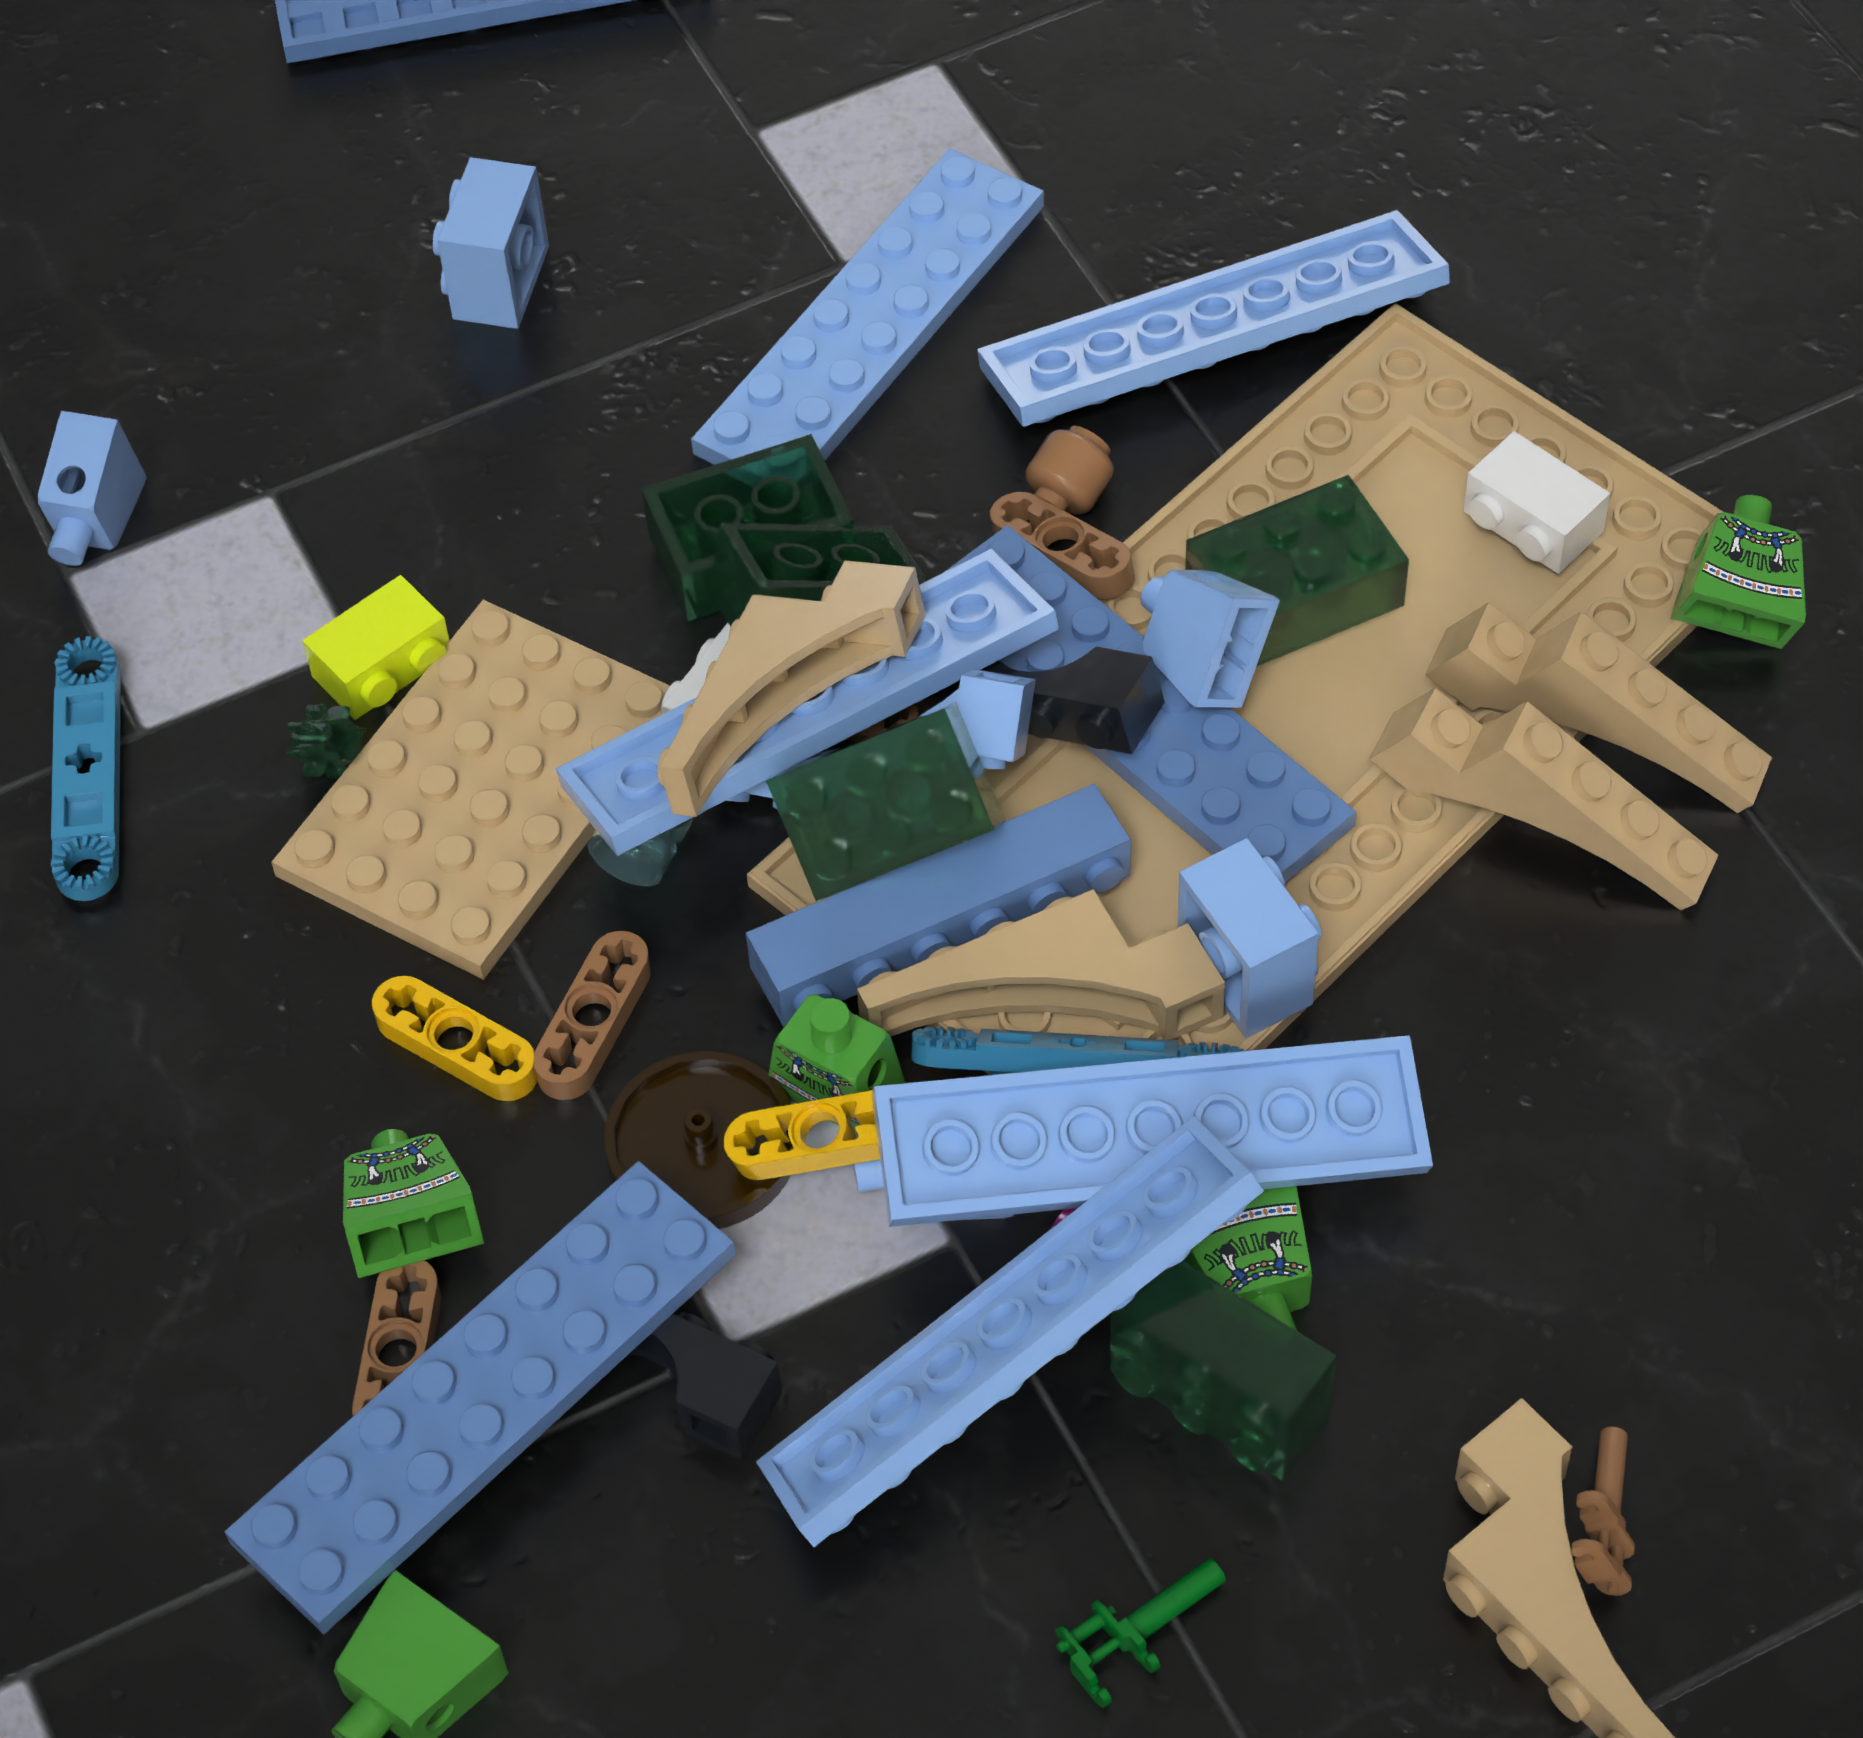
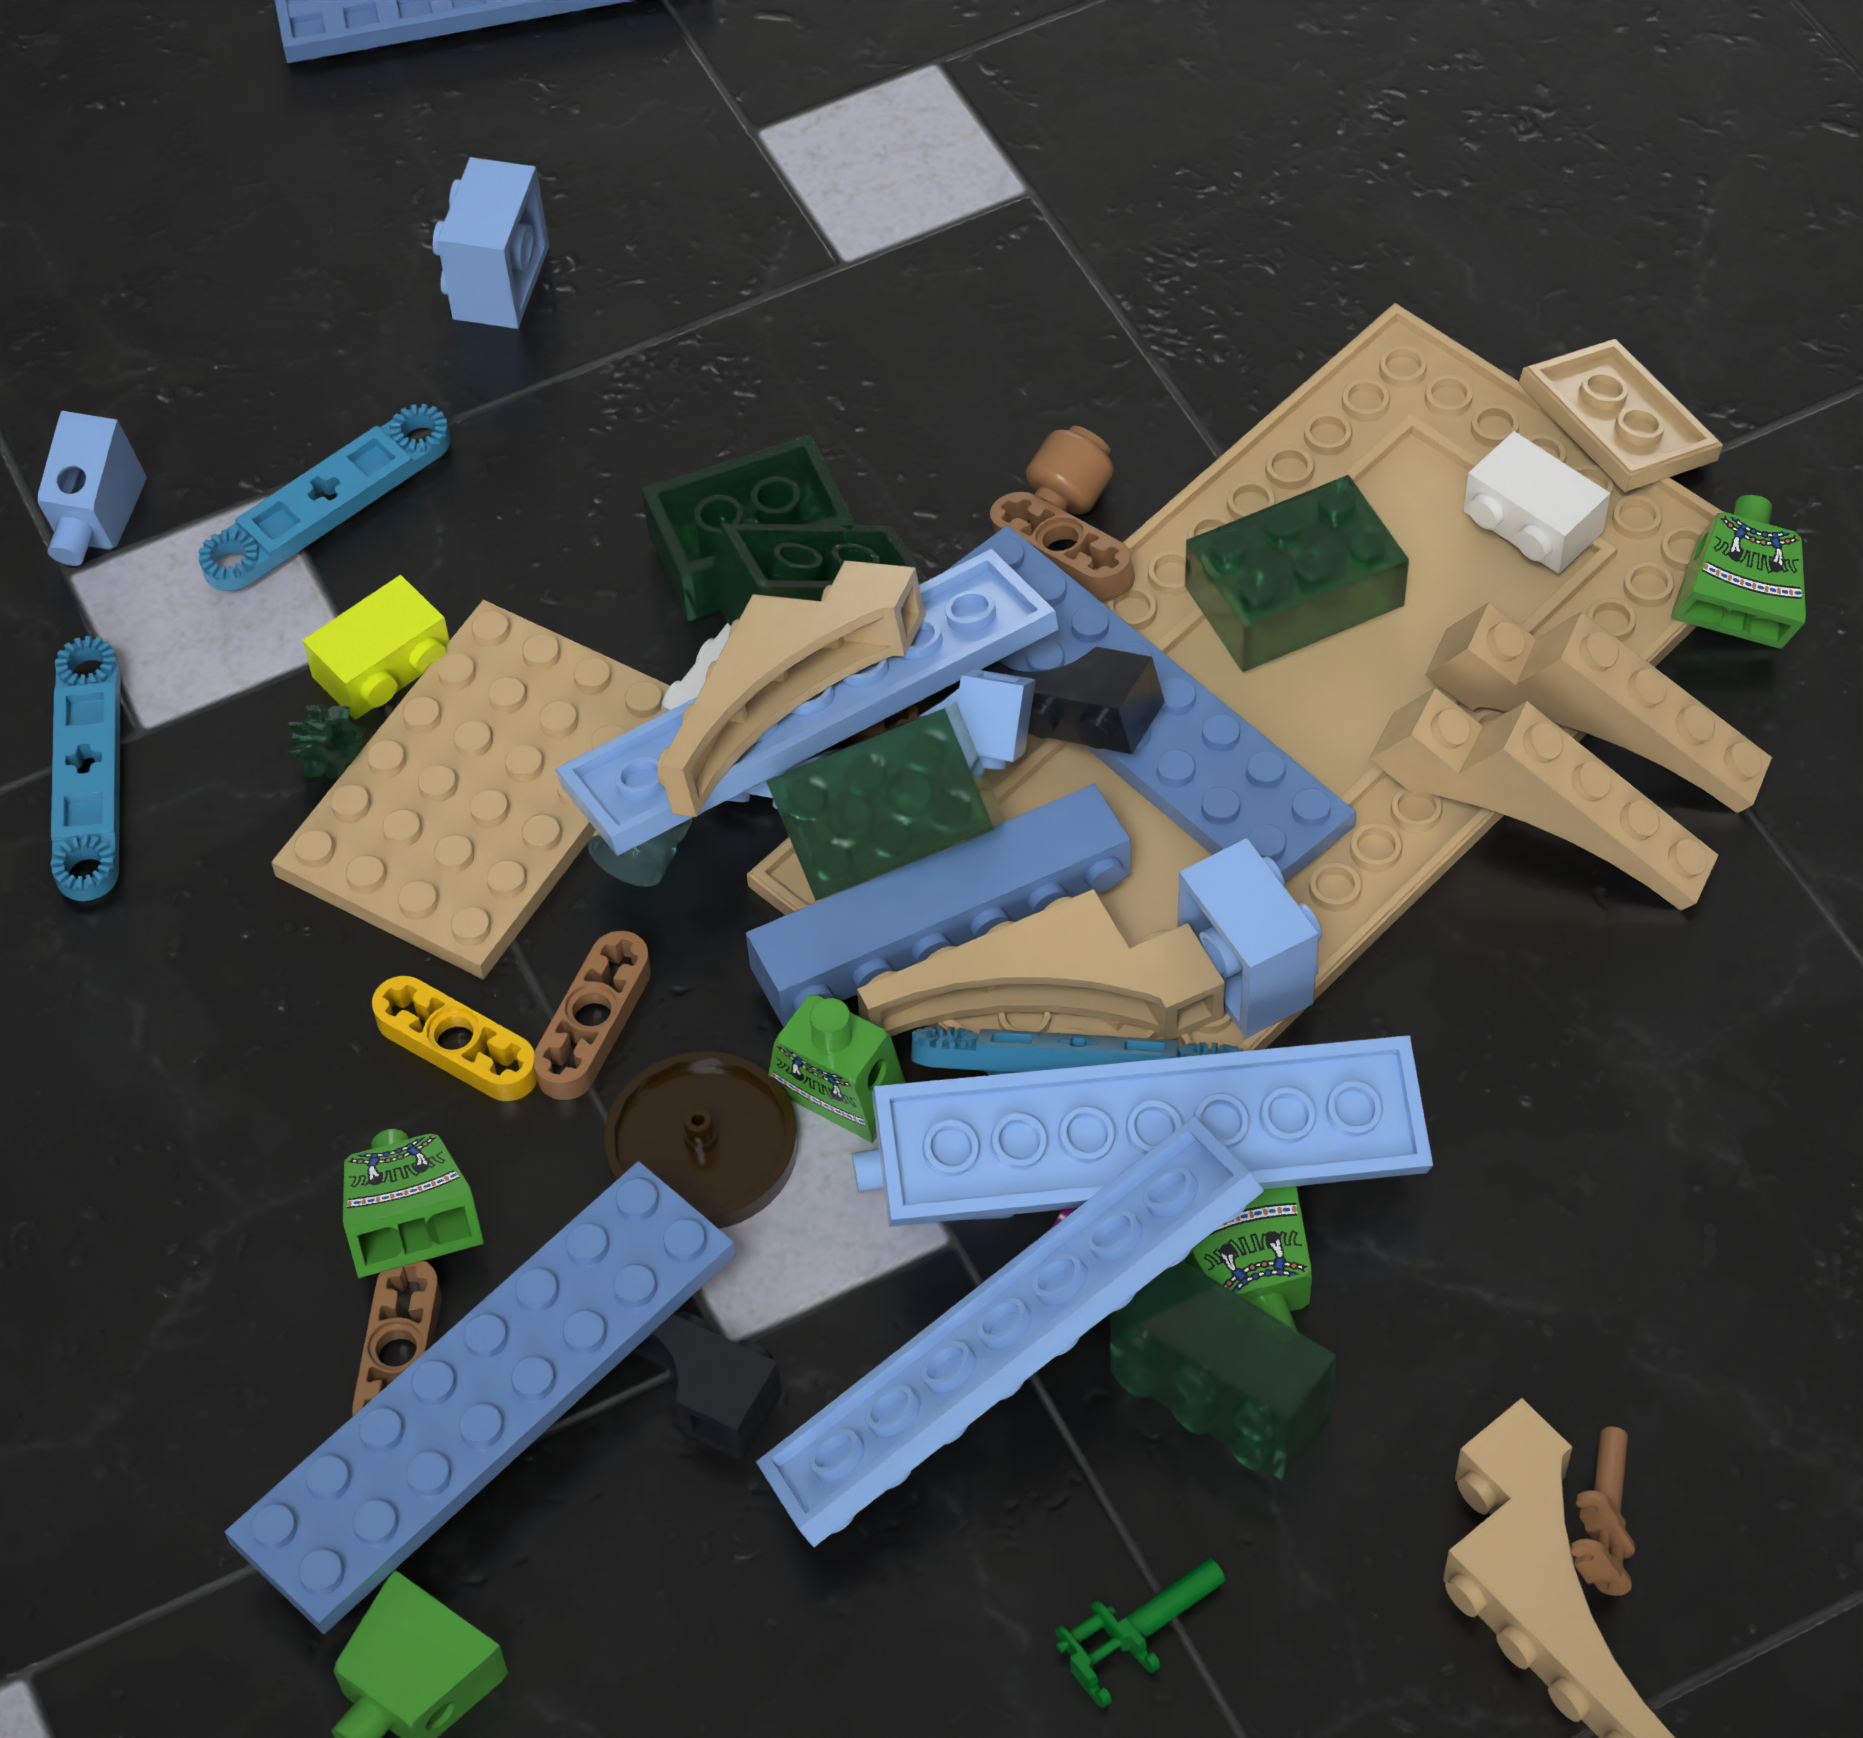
light blue plate [691,148,1044,502] -> none
yellow beam [724,1090,880,1180] -> none
light blue plate [977,210,1450,427] -> none
light blue torso [1140,569,1280,708] -> none
none -> dark azure piece [198,404,450,591]
none -> tan tile [1519,339,1723,492]

